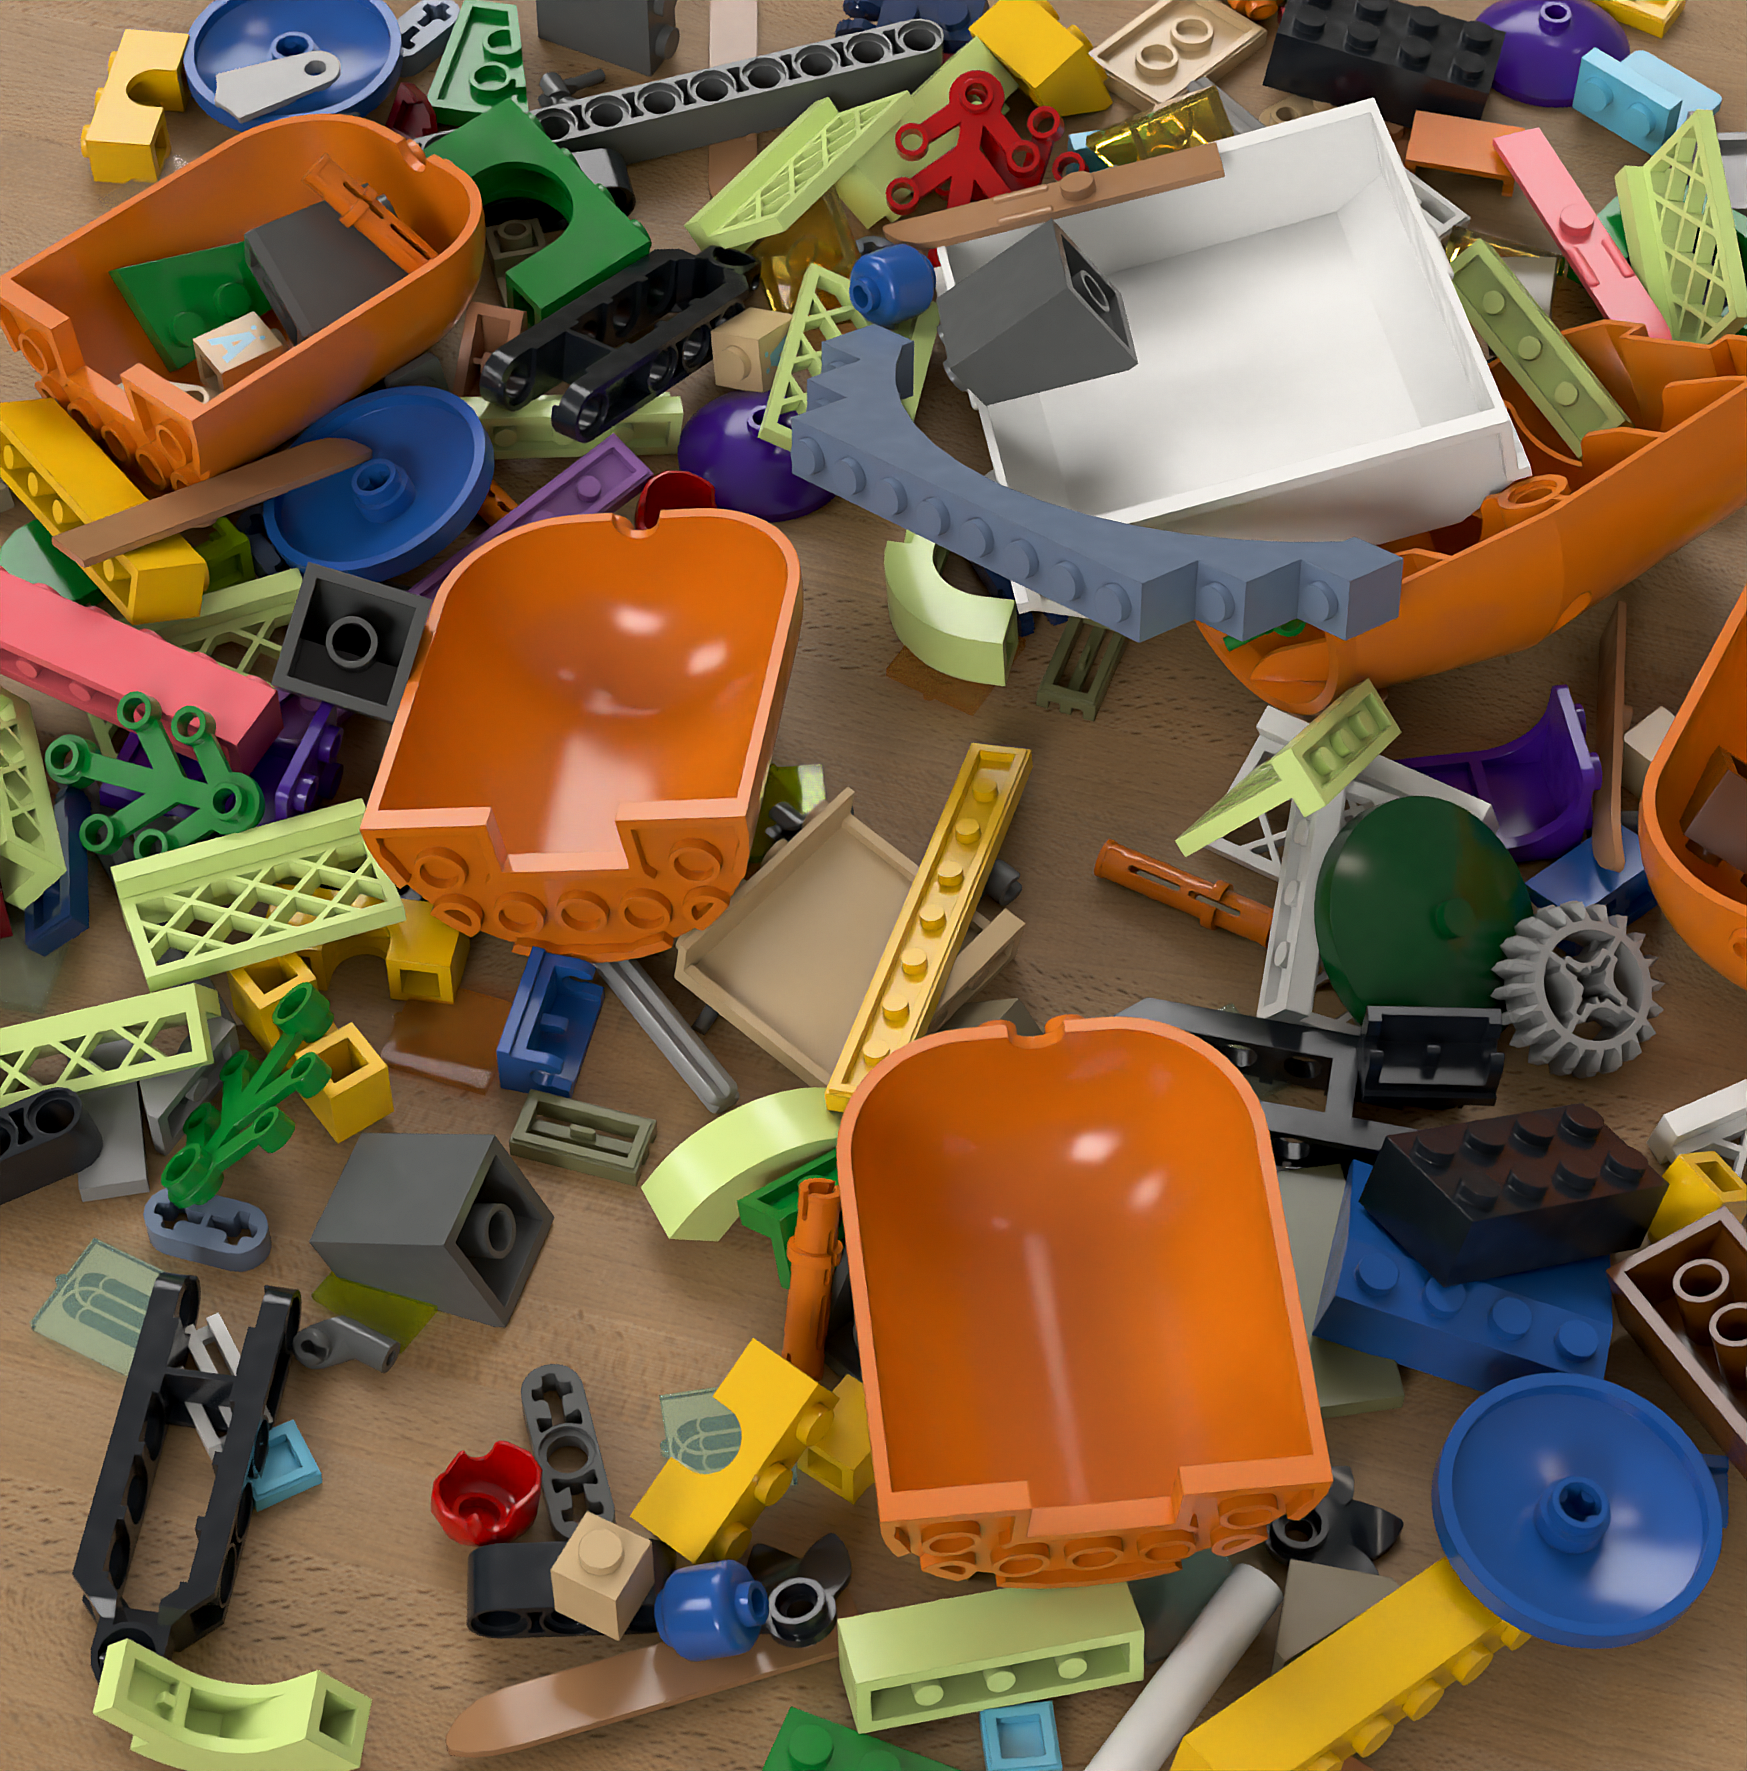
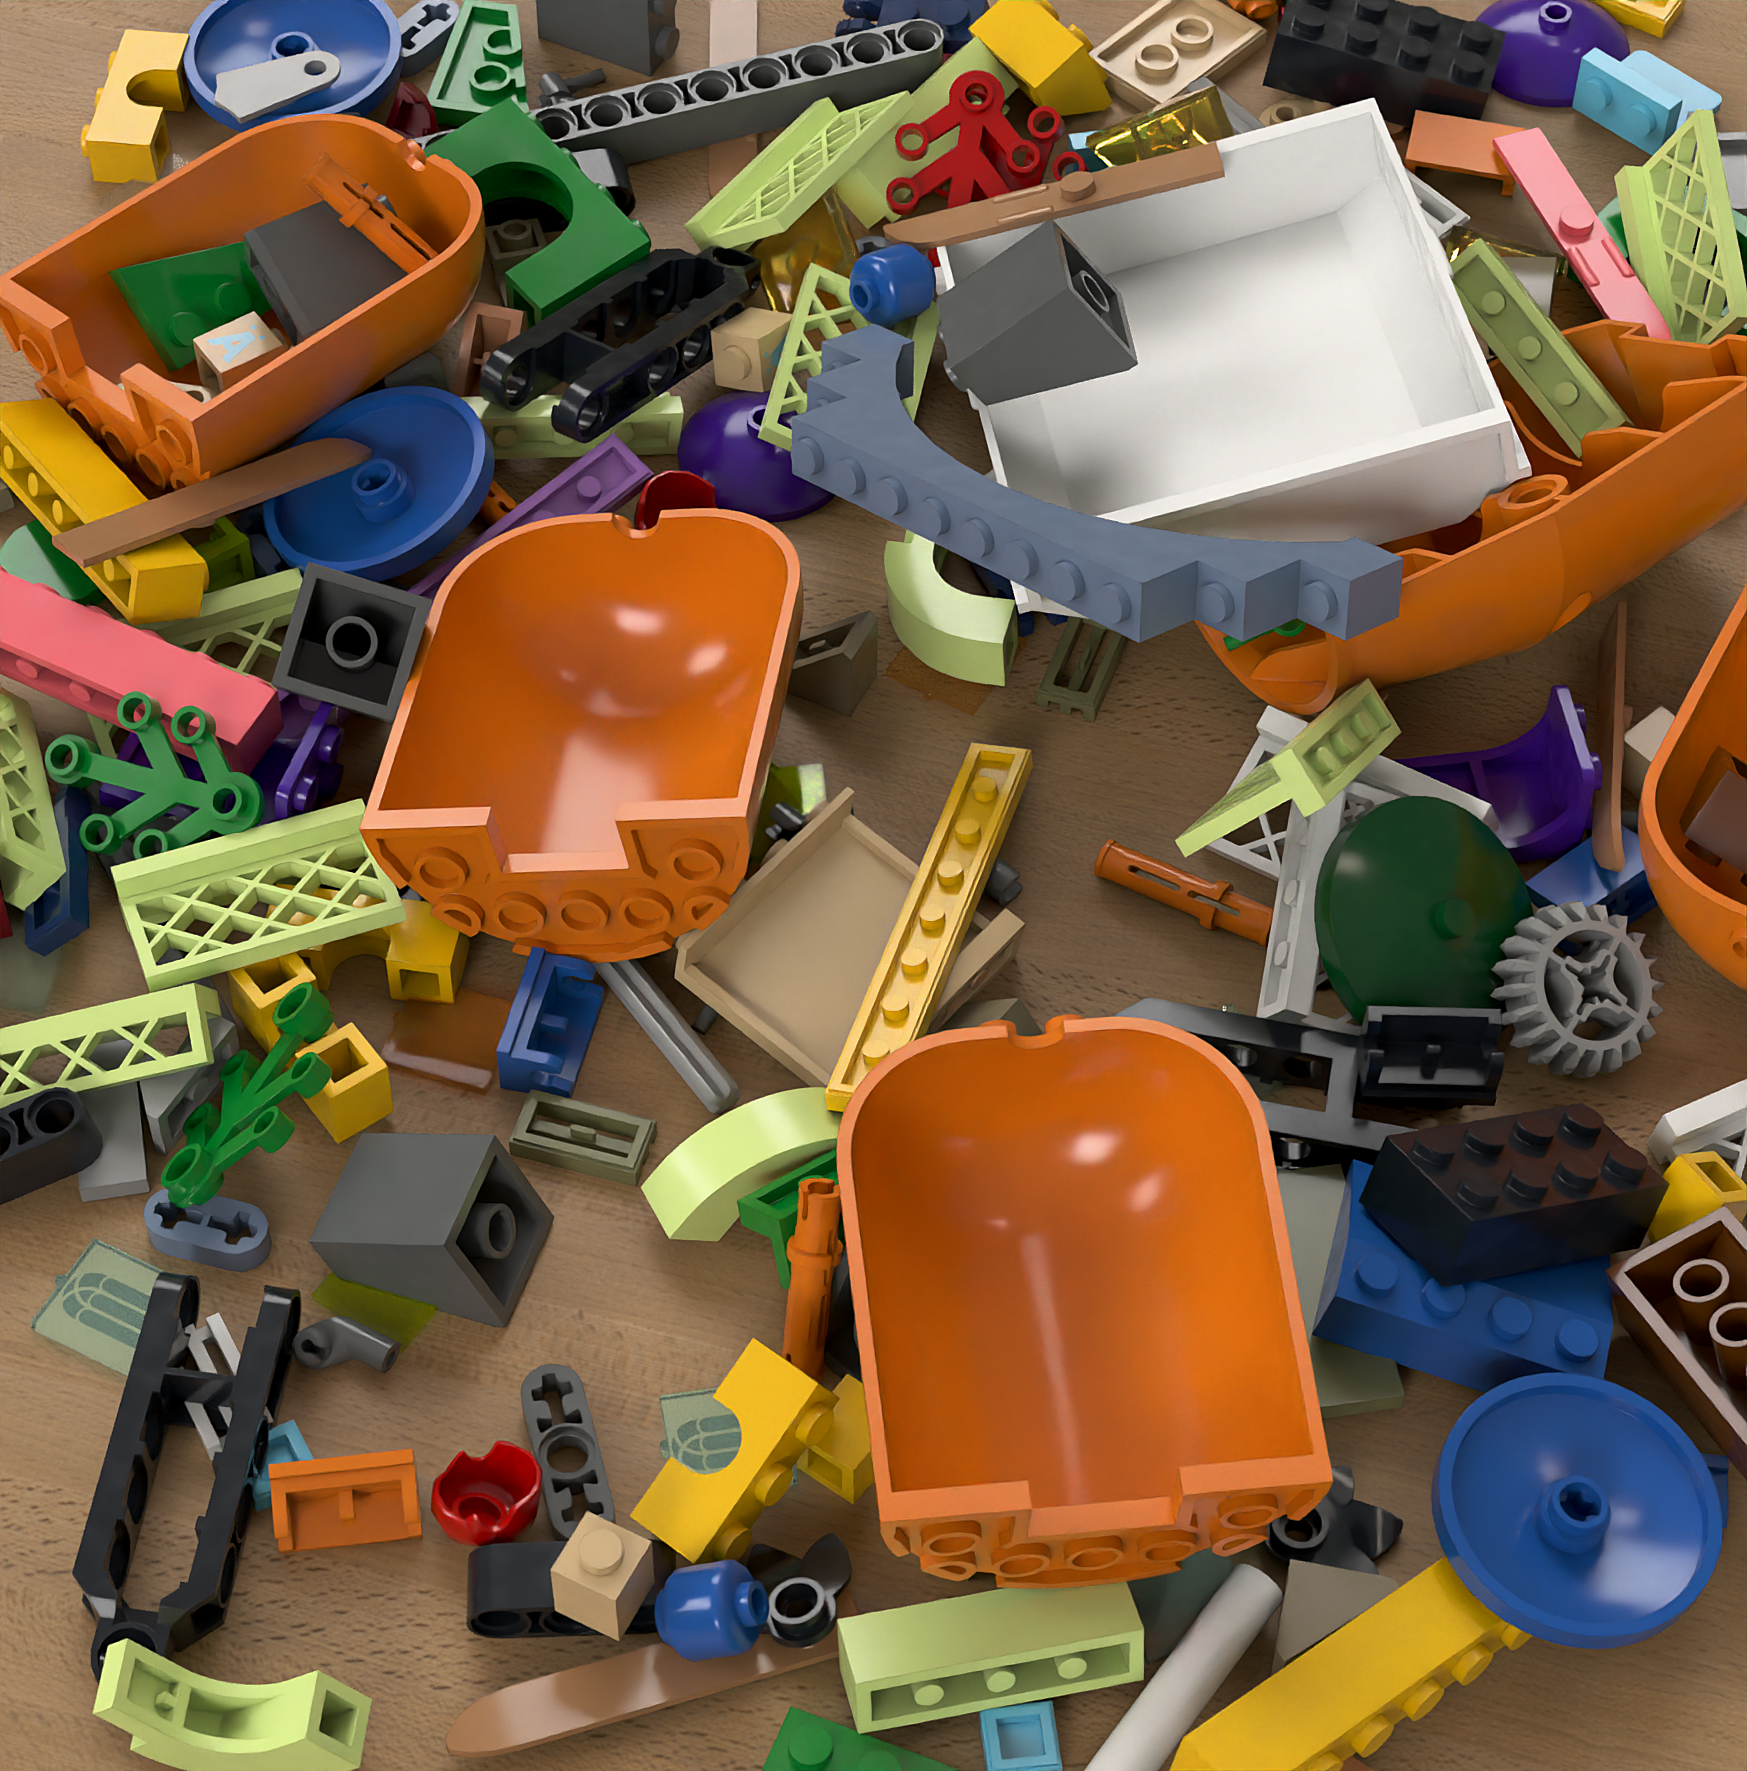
none -> orange hinge [268,1449,423,1554]
none -> dark tan slope [787,610,878,717]

